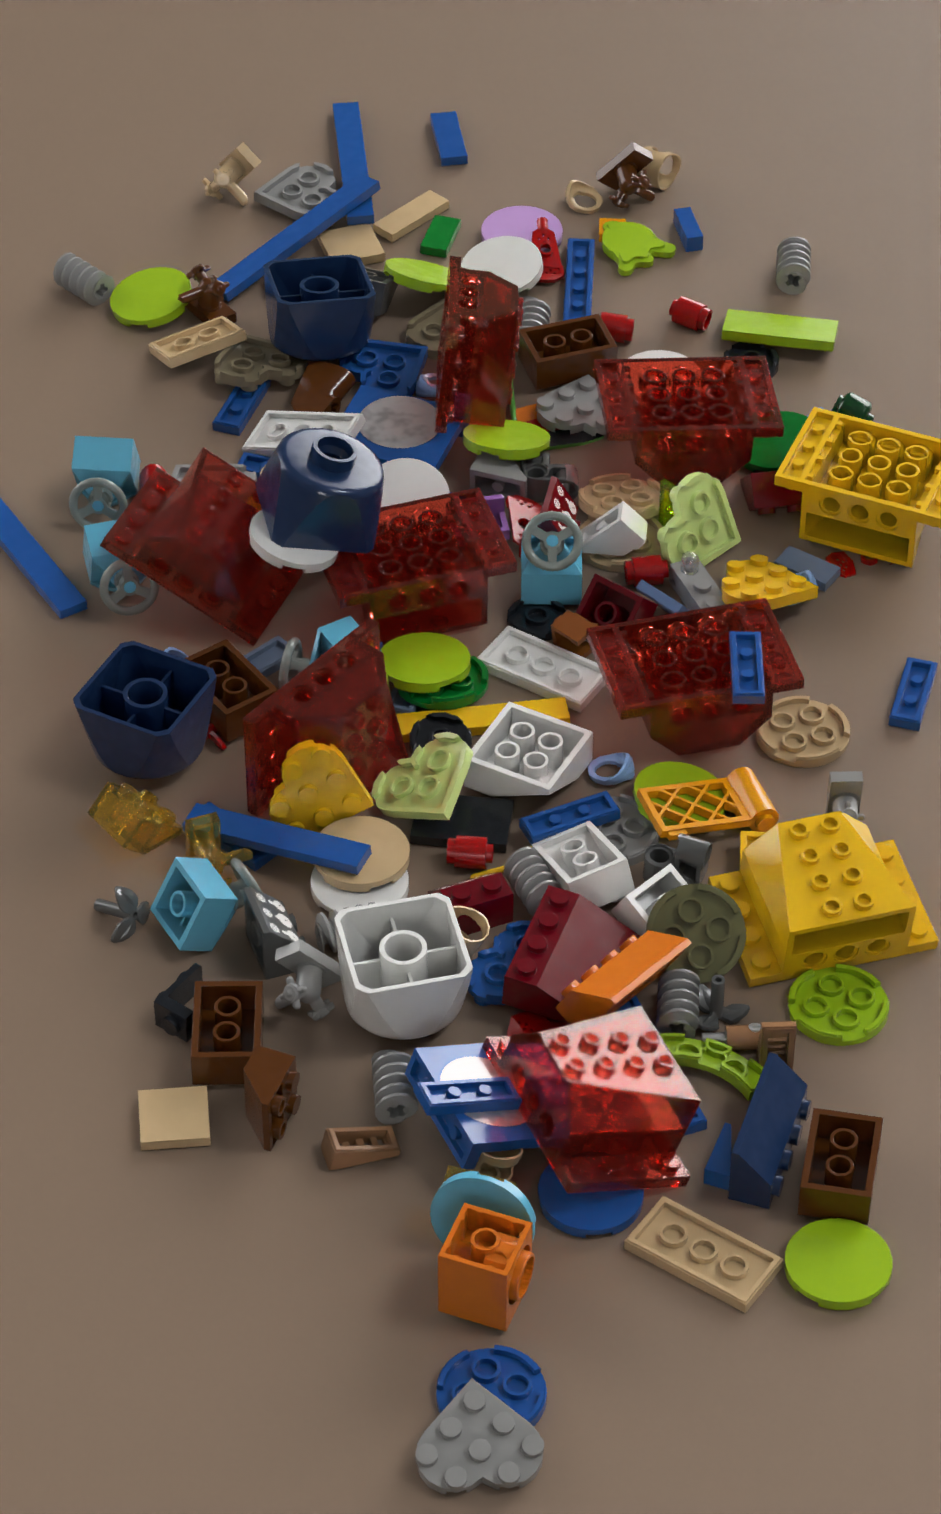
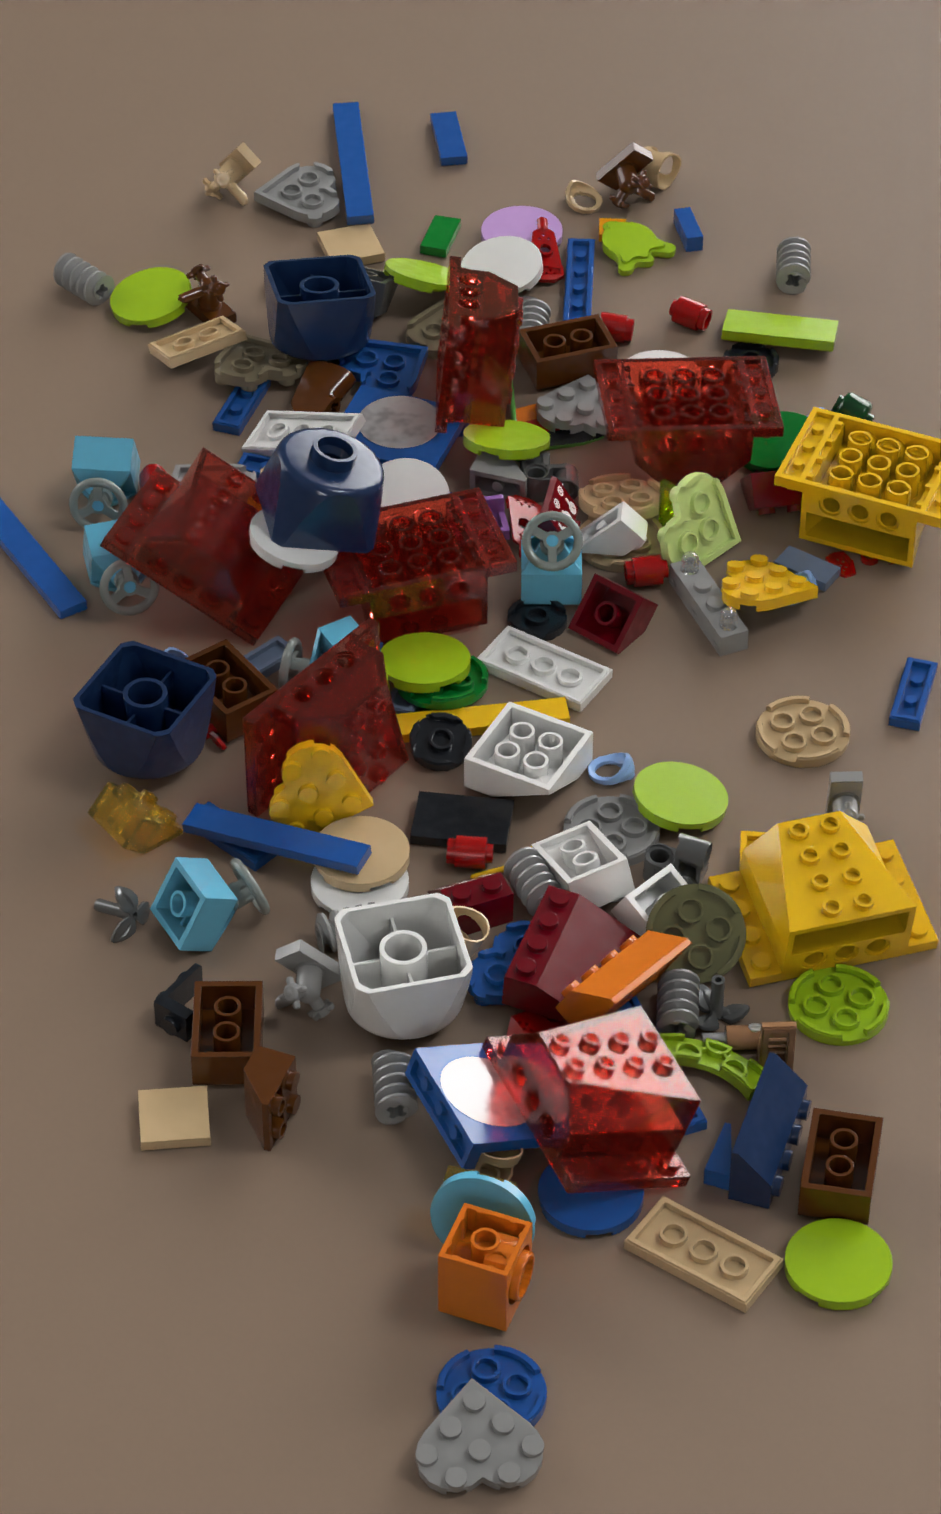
clear yellow piece [185,812,253,885] -> none
blue tile [217,174,381,302] -> none
dark grey slope [243,887,306,980] -> none
medium nougat slope [321,1126,401,1170] -> none
yellowish green plate [371,732,473,820] -> none
tan tile [373,190,449,243] -> none
blue tile [413,1076,522,1116] -> none
light blue piece [416,373,457,398] -> none
blue tile [519,790,620,846] -> none
dark orange window [551,610,601,658] -> none
clear red wedge [586,598,804,756] -> none
medium blue tile [636,579,694,624] -> none
light orange piece [637,767,779,841] -> none
blue tile [729,631,765,704] -> none

